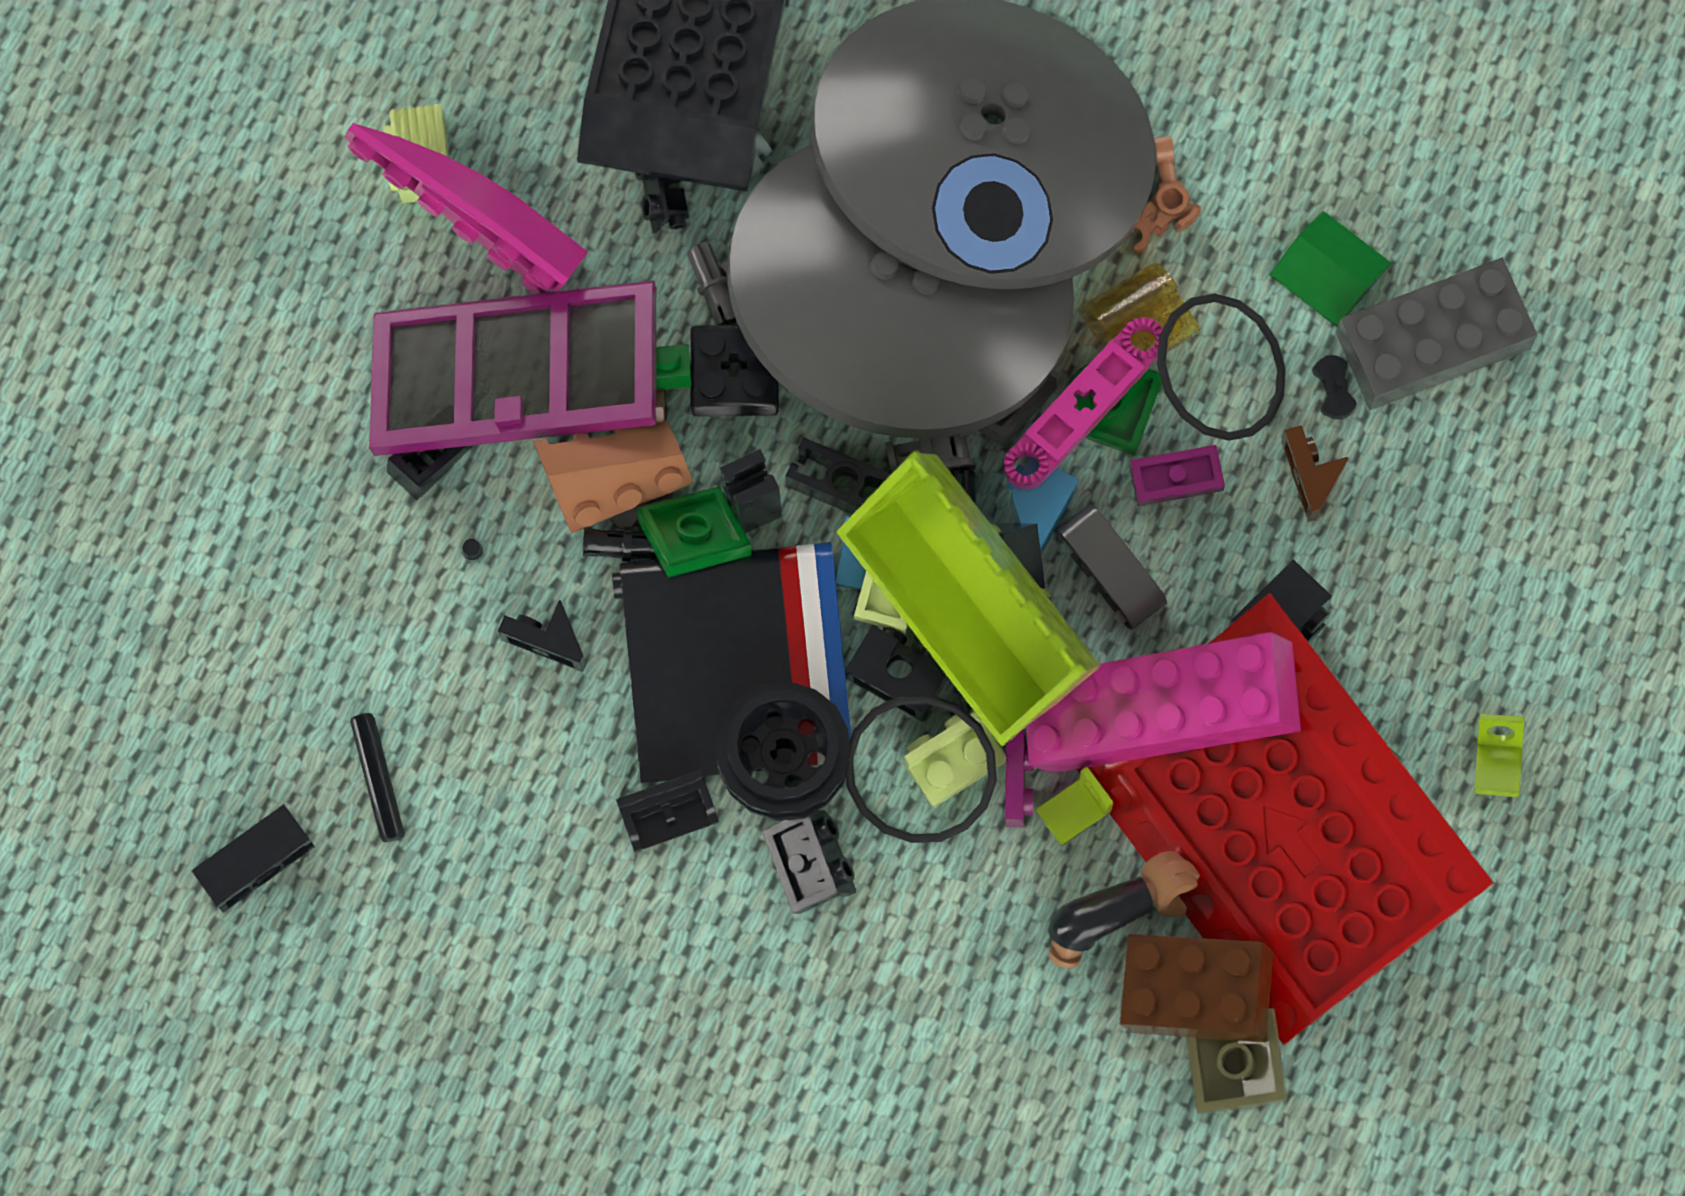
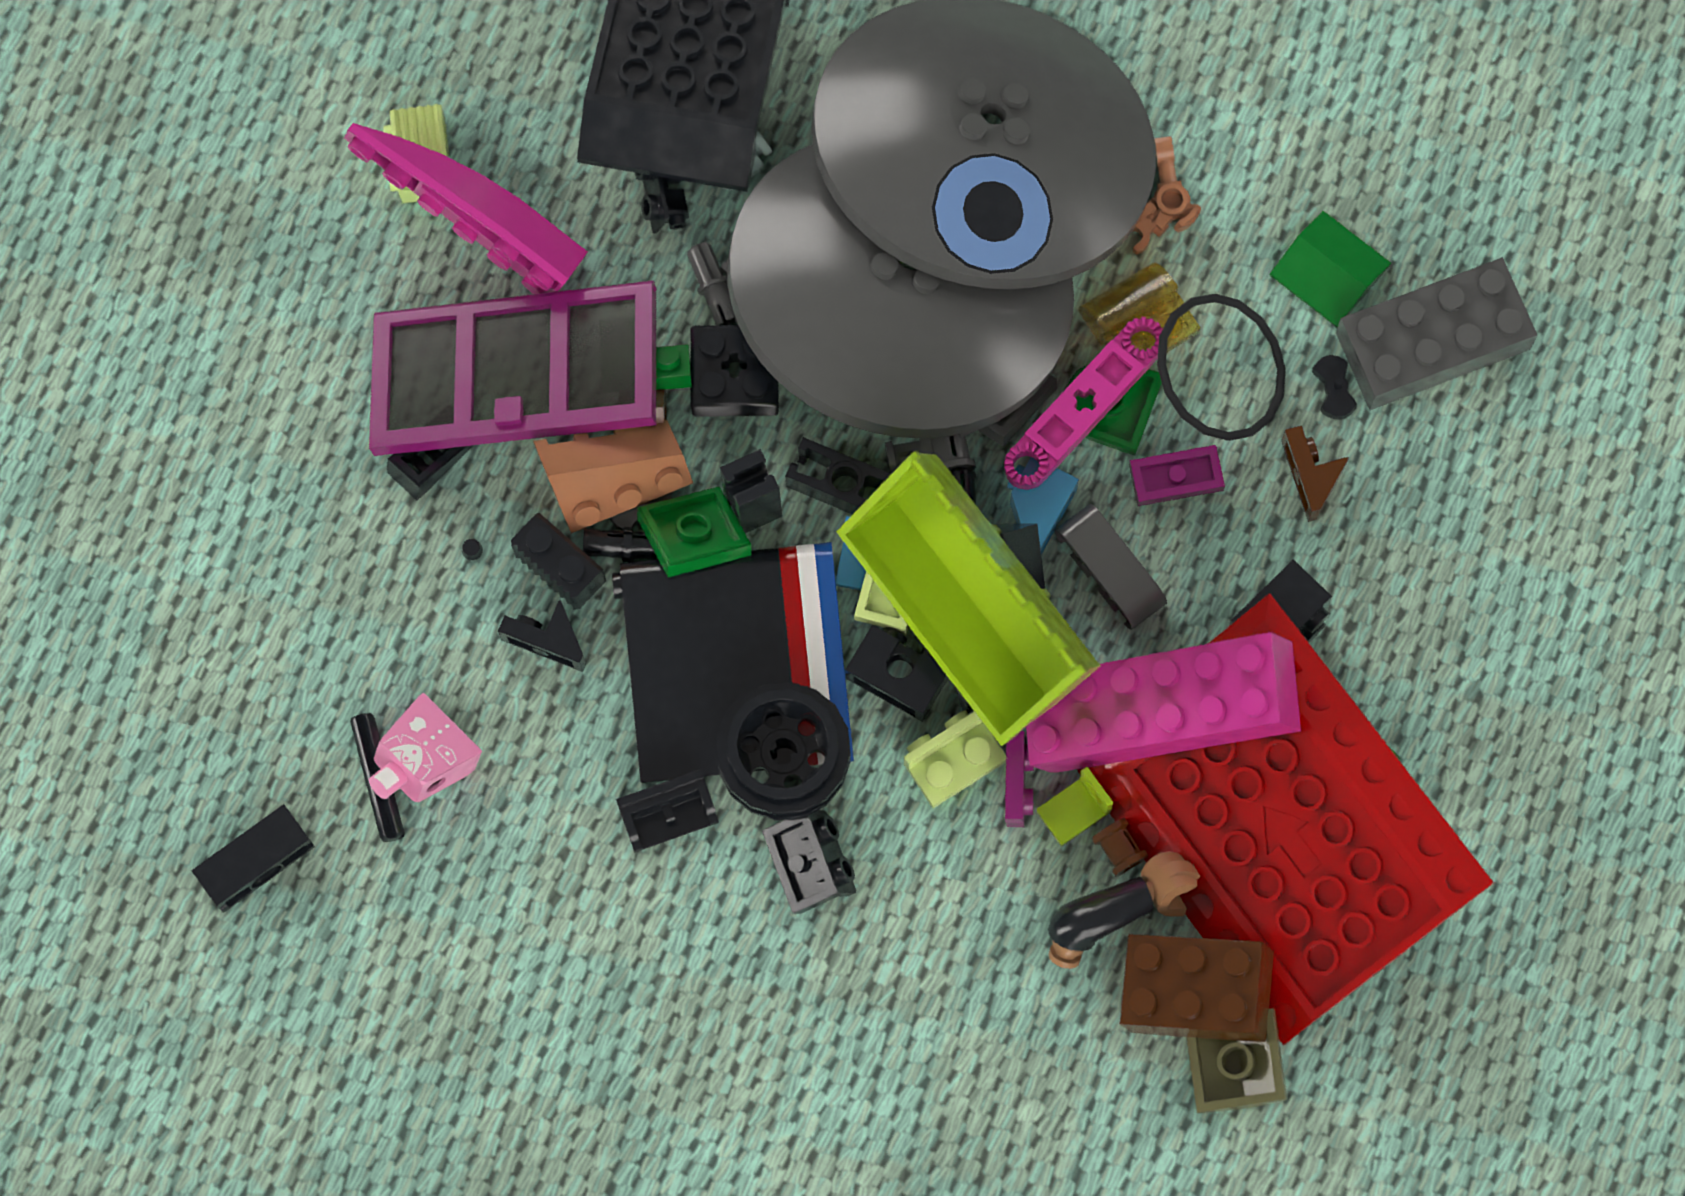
black piece [846,695,997,843] -> none
lime bracket [1474,714,1525,797] -> none
none -> bright pink torso [369,692,482,802]
none -> black brick [511,512,607,609]
none -> reddish brown bush [1091,818,1149,877]

